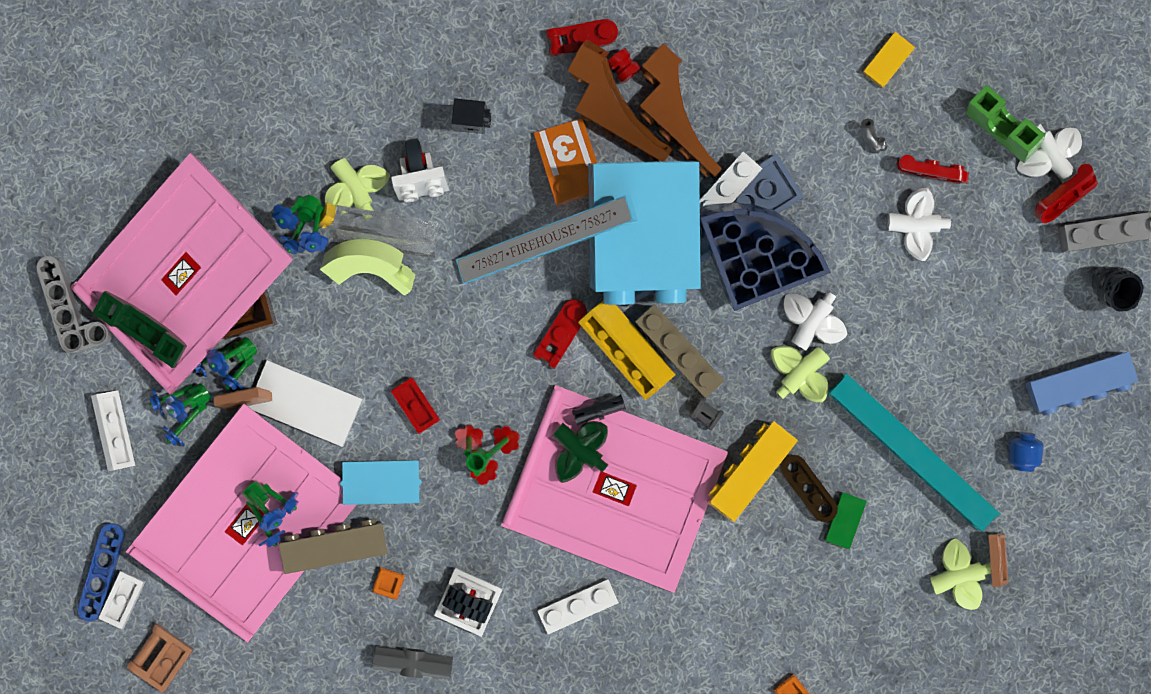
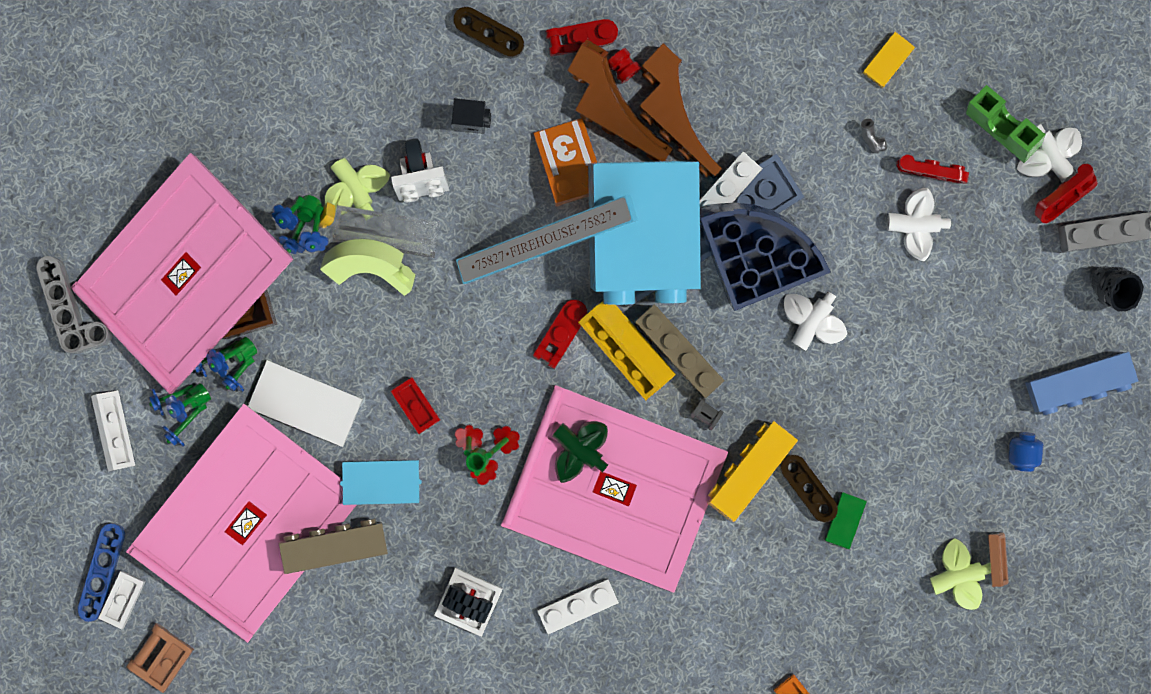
dark green slope [92,291,187,368] -> none
nougat tile [214,387,272,410] -> none
plant [242,481,299,548] -> none
orange tile [372,567,405,600] -> none
dark grey piece [373,646,453,680] -> none
black pin [572,394,626,426] -> none
yellowish green plant [771,346,830,402] -> none
teal tile [828,373,1001,532] -> none
none -> dark brown plate [453,7,524,58]

